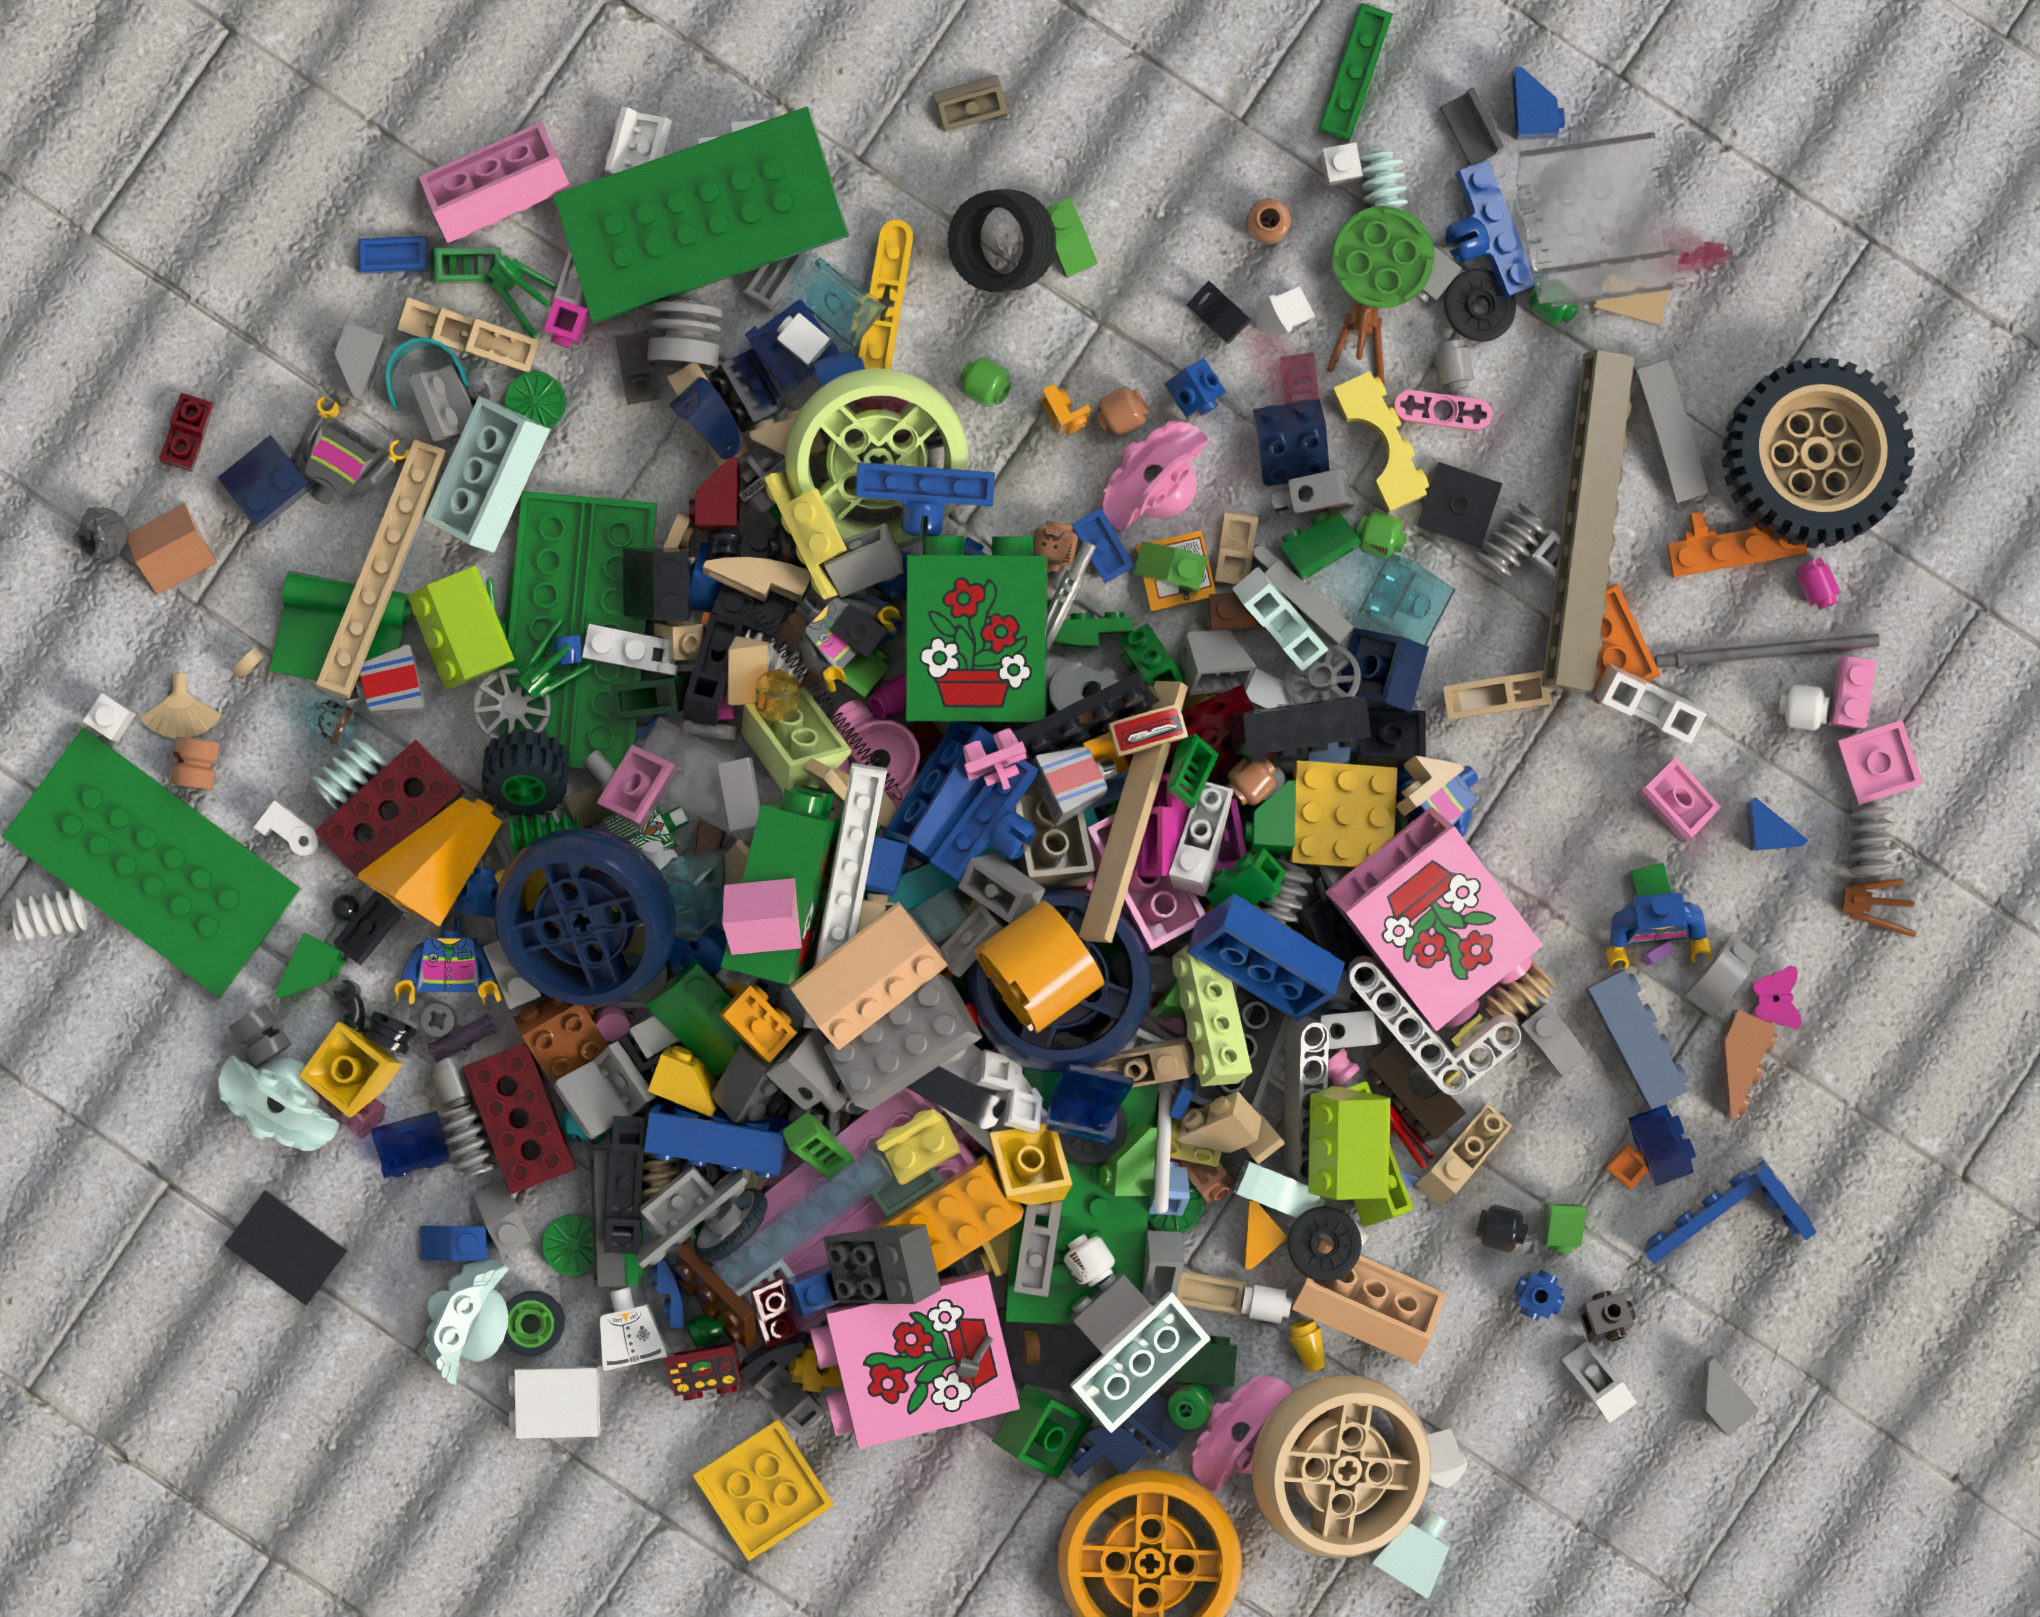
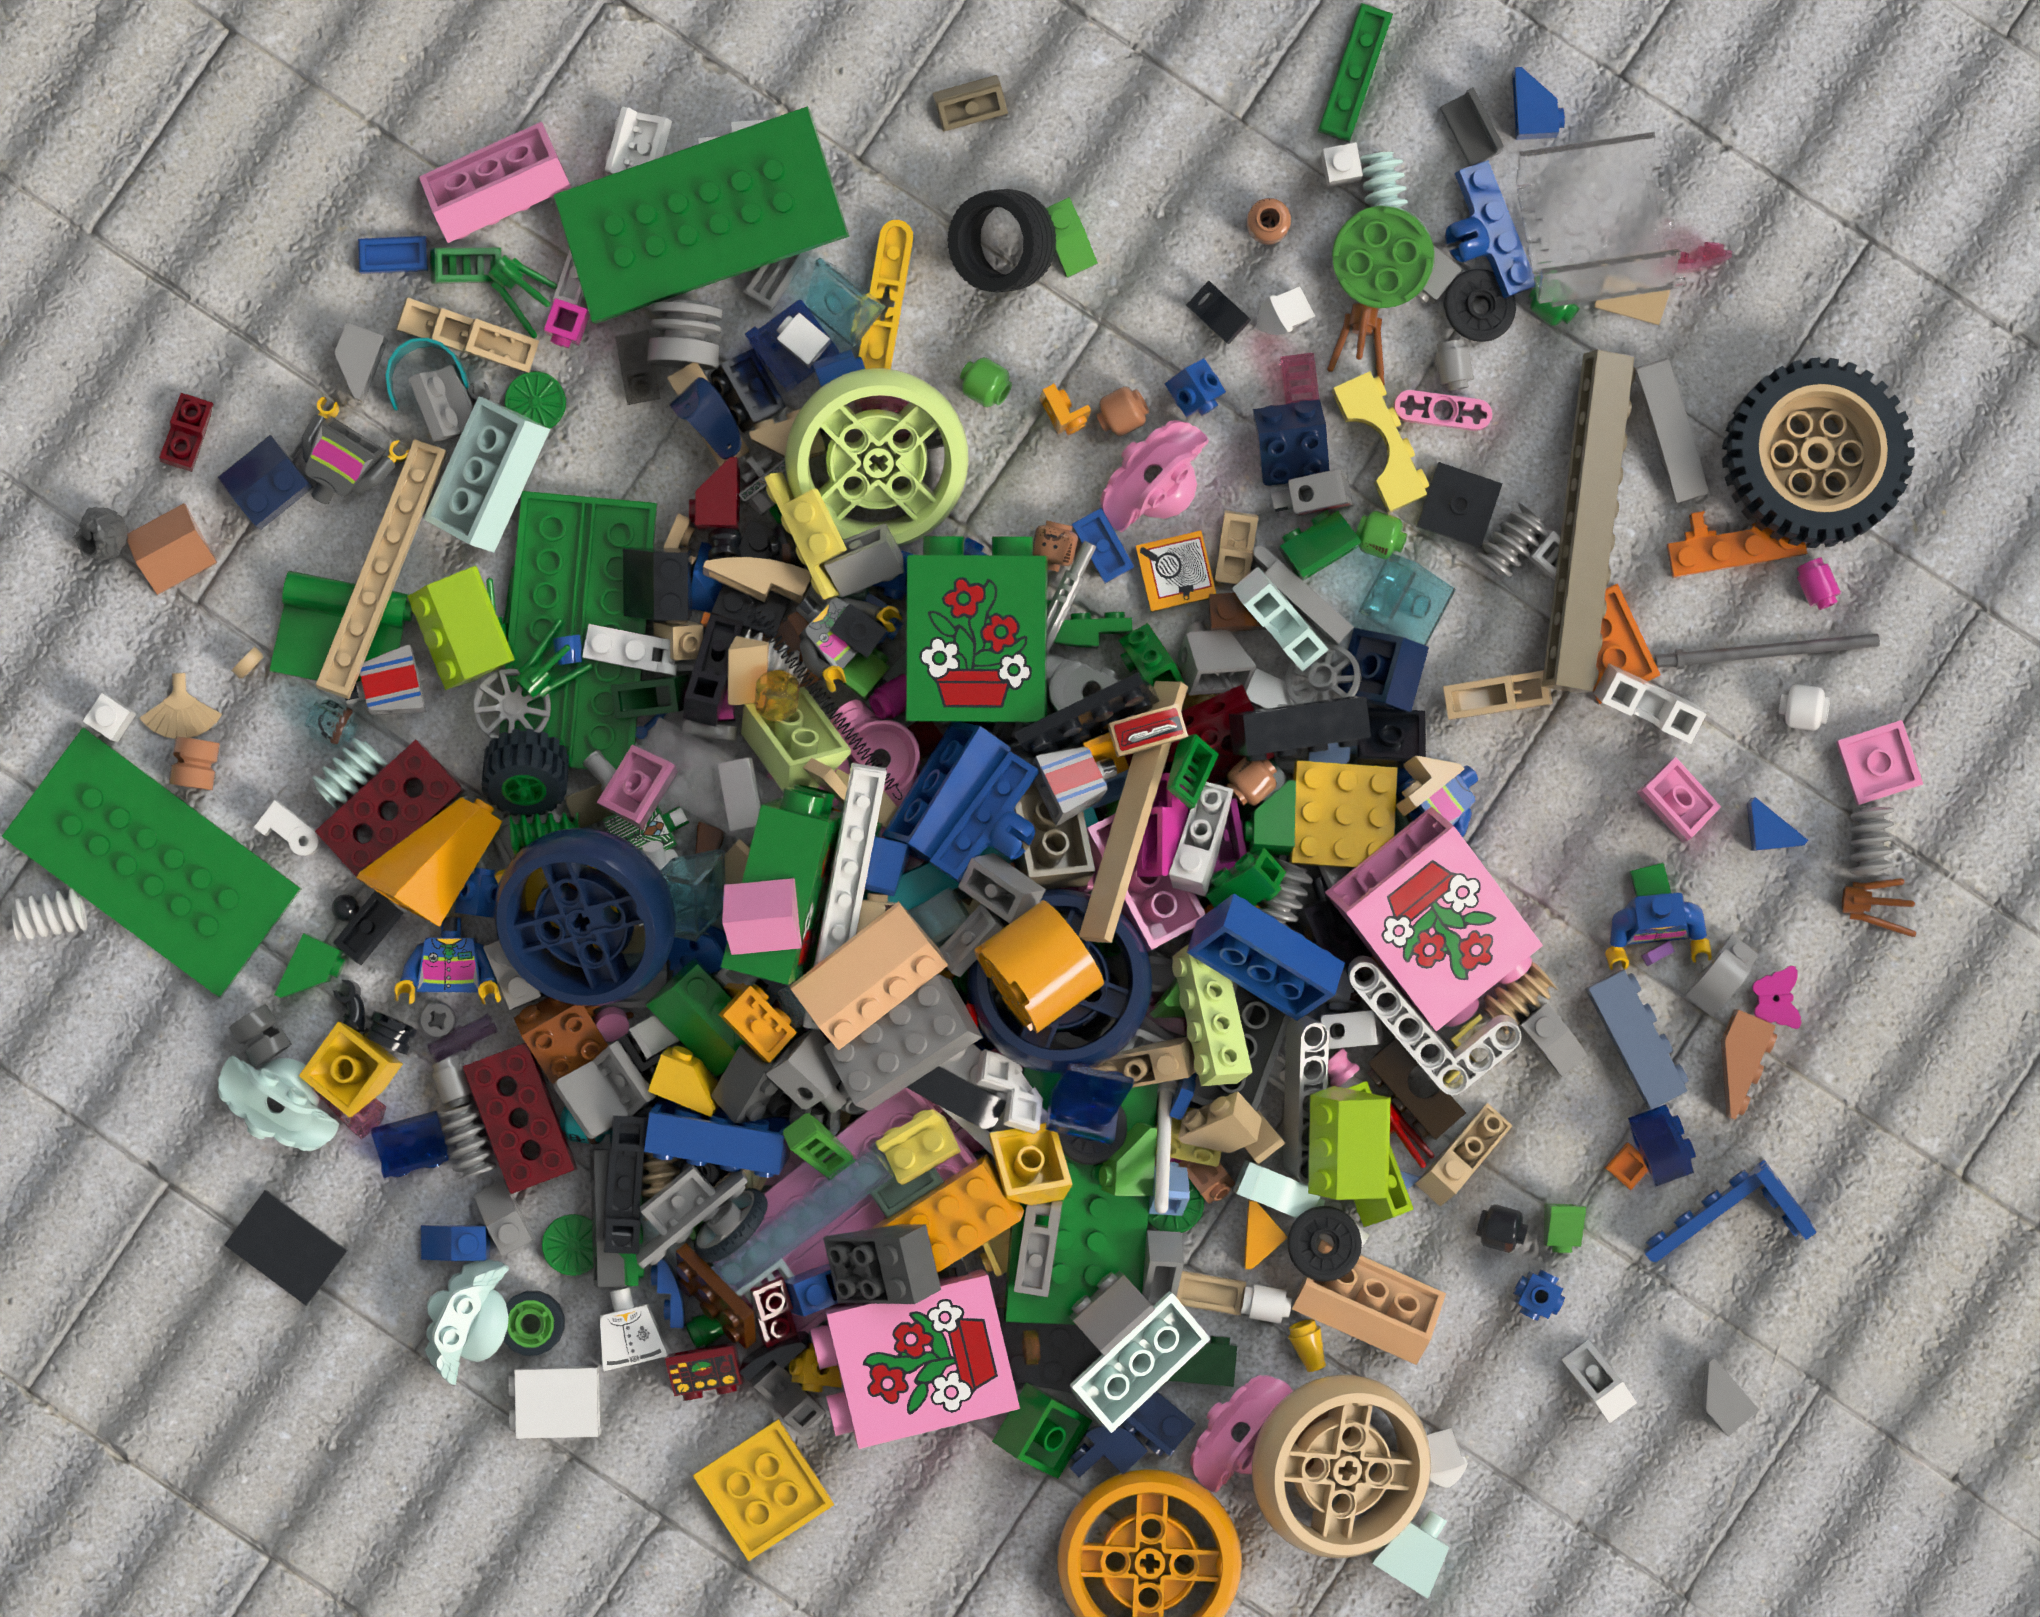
blue plate [855,462,995,536] -> none
dark grey hand [956,1335,993,1379] -> none
bright pink hips [963,728,1027,790] -> none
white head [1064,1234,1115,1287] -> none
bright green slope [1133,541,1209,593] -> none
green head [1166,1383,1214,1430] -> none
brick [1578,1290,1635,1343] -> none
bright pink brick [1829,656,1878,730] -> none

